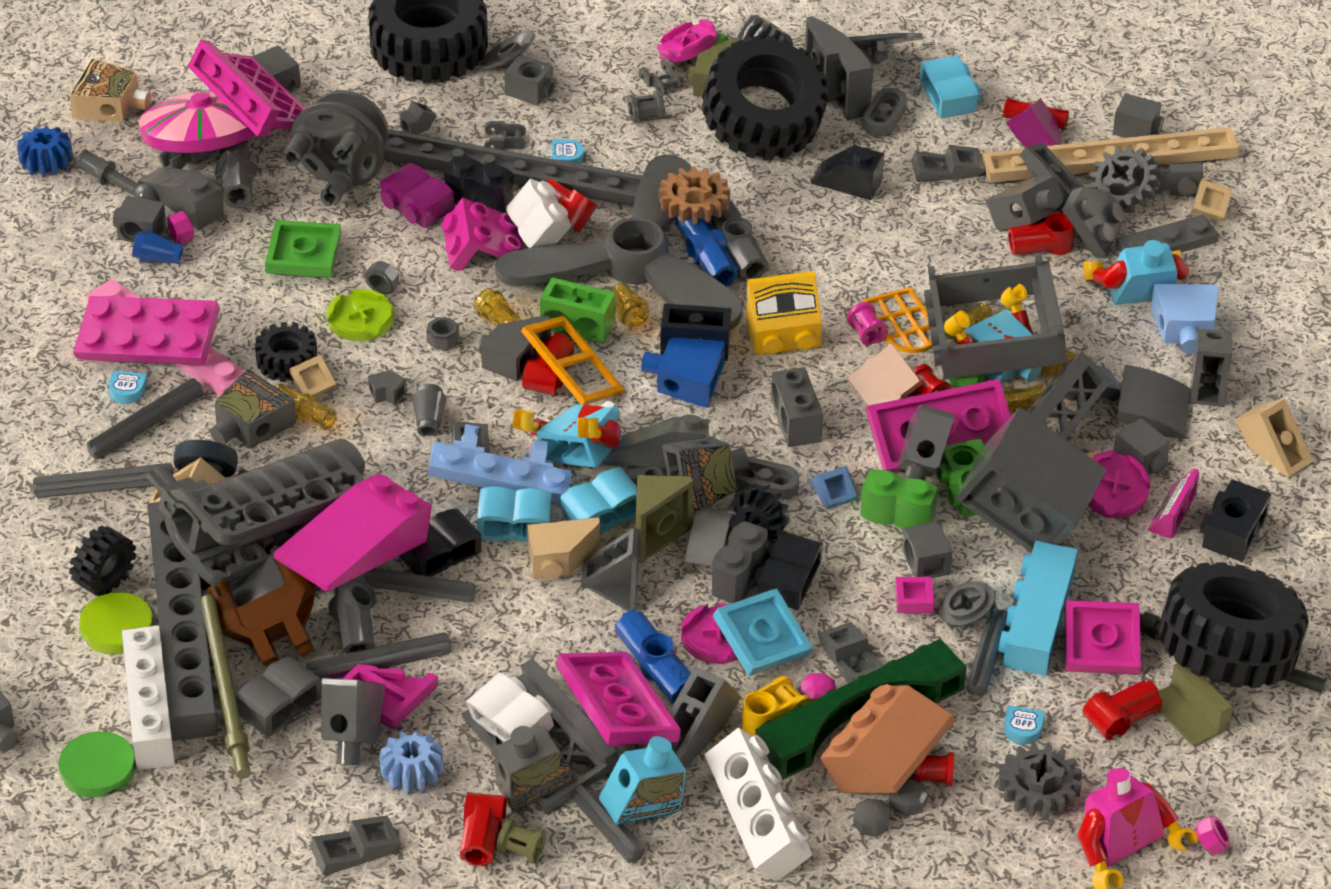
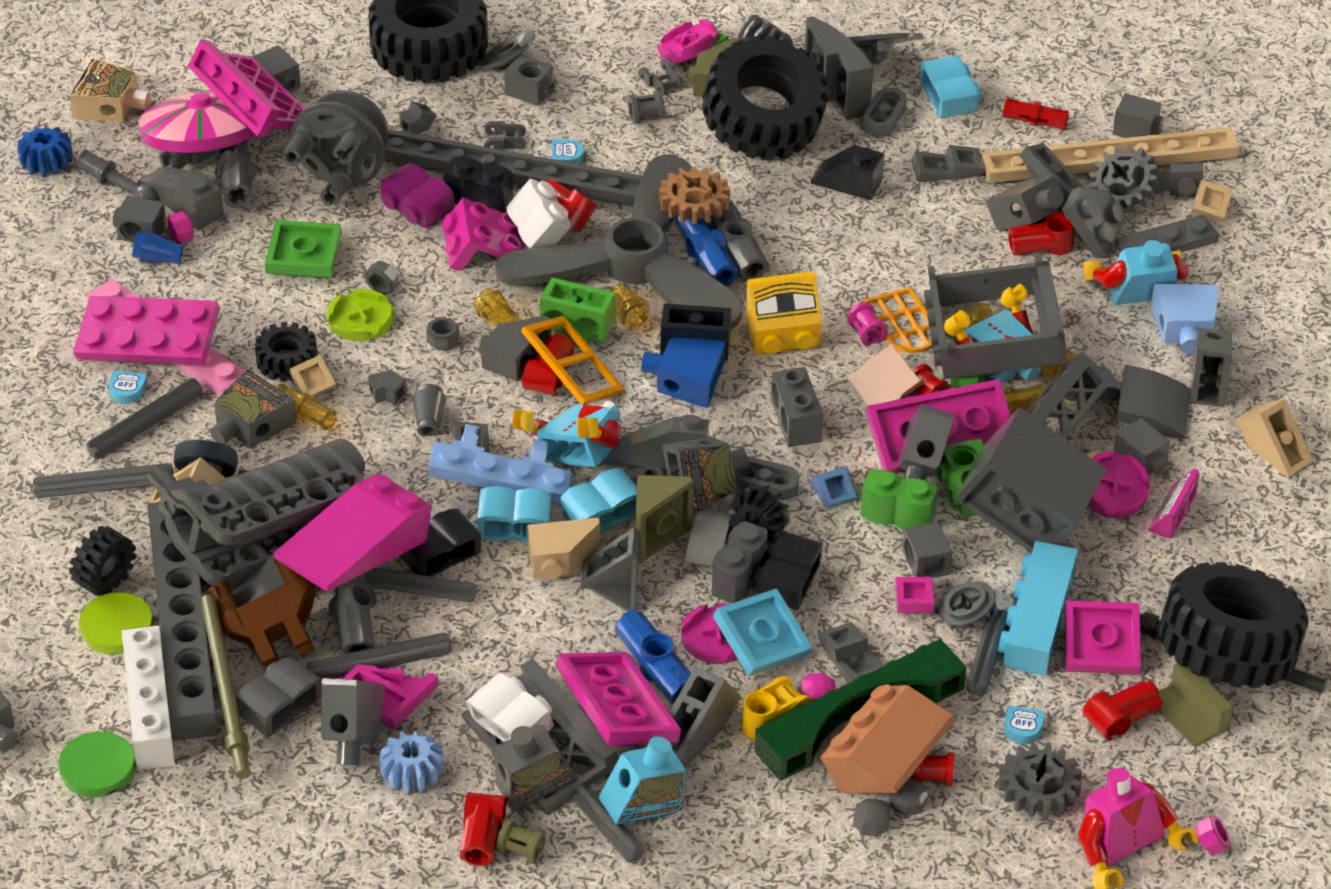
dark grey slope [310,815,401,875] -> none
white brick [704,728,812,881] -> none
magenta brick [1006,98,1062,147] -> none
black brick [1199,479,1272,562] -> none

